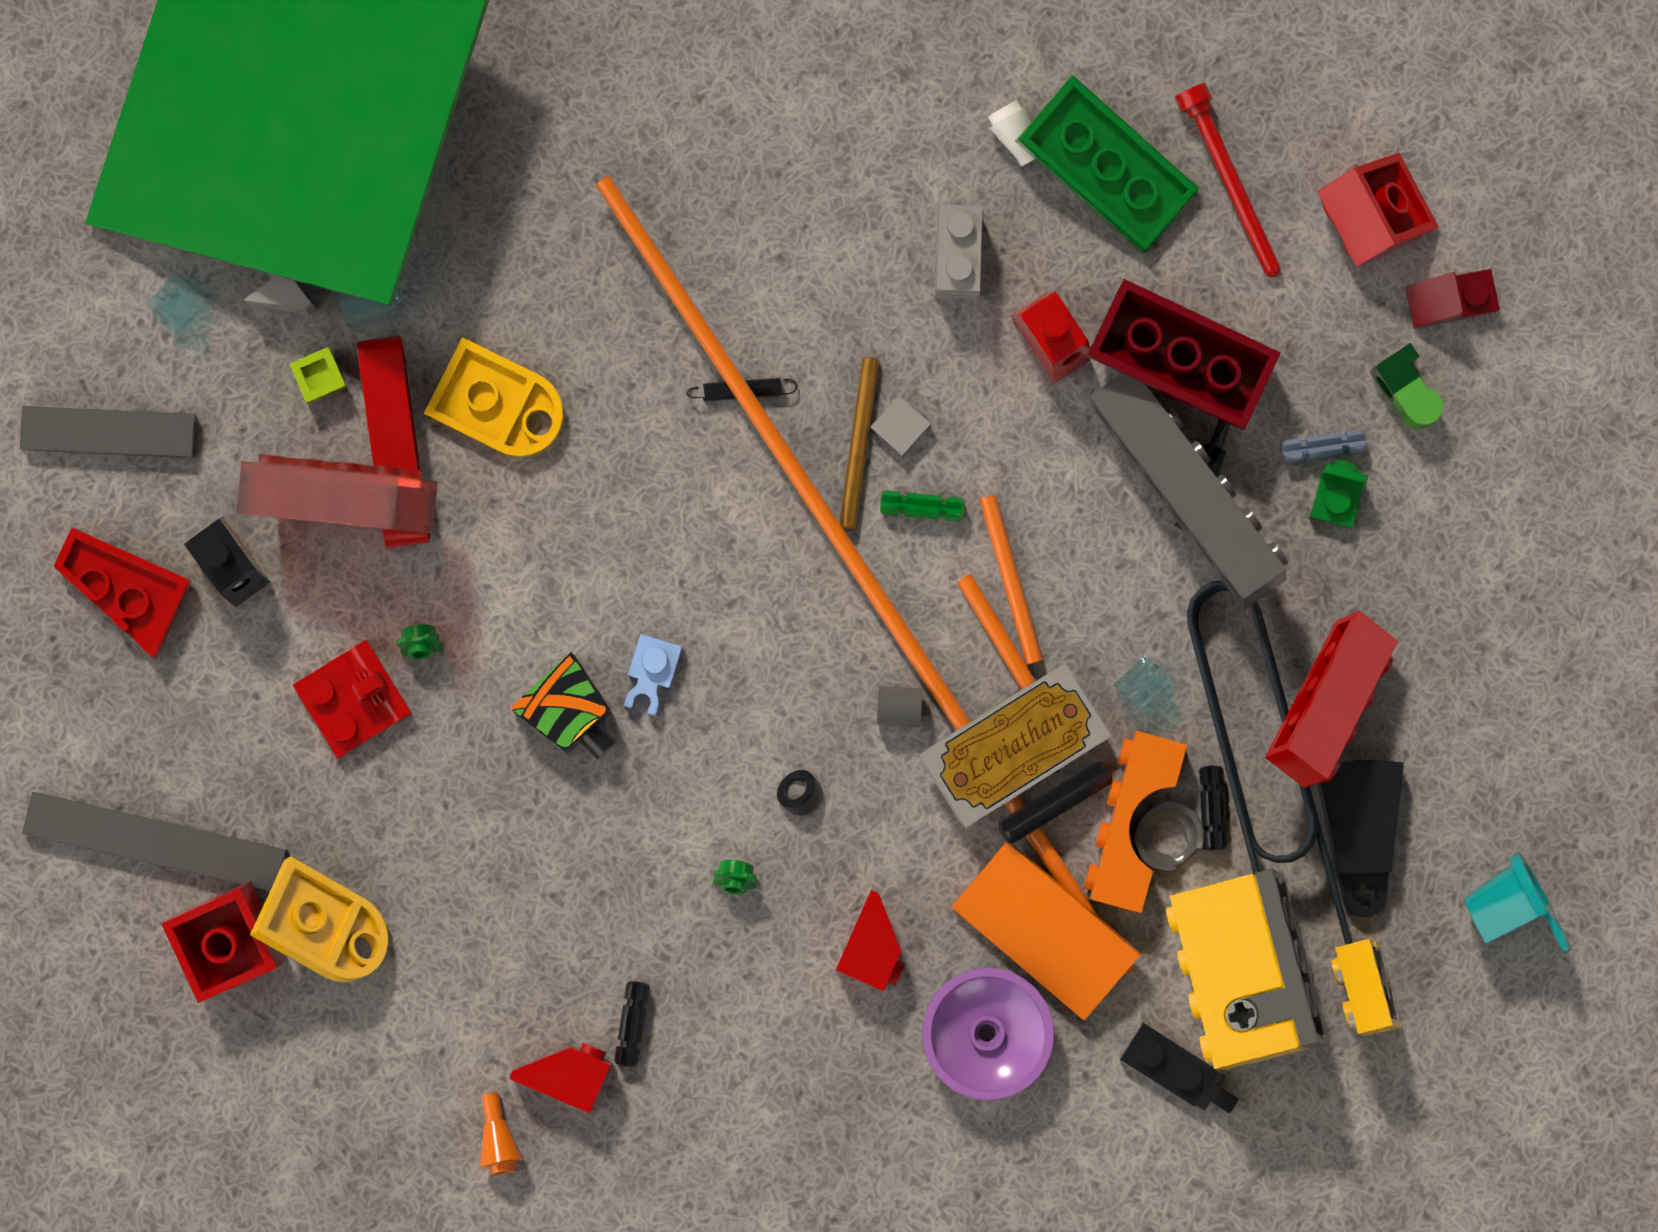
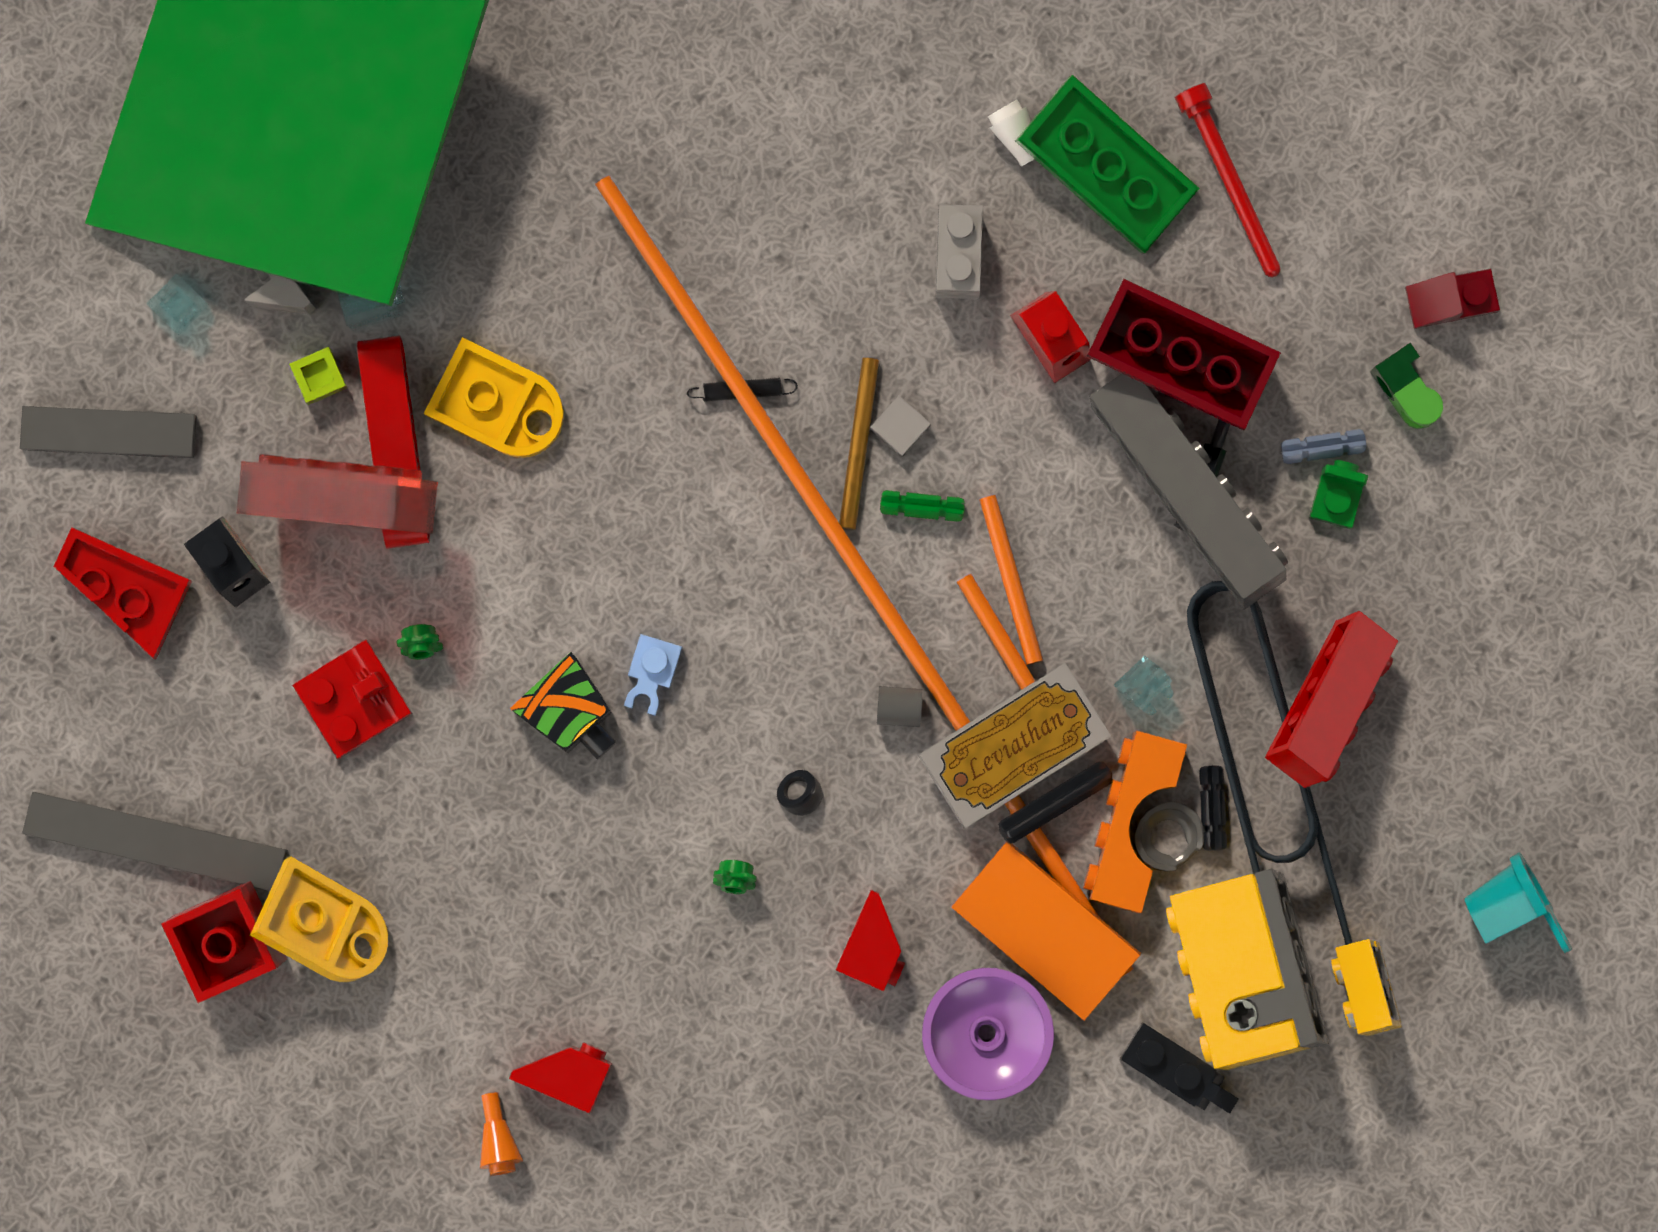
black axle [614,981,650,1067] -> none
red slope [1317,152,1439,267] -> none
black piece [1317,759,1404,918] -> none

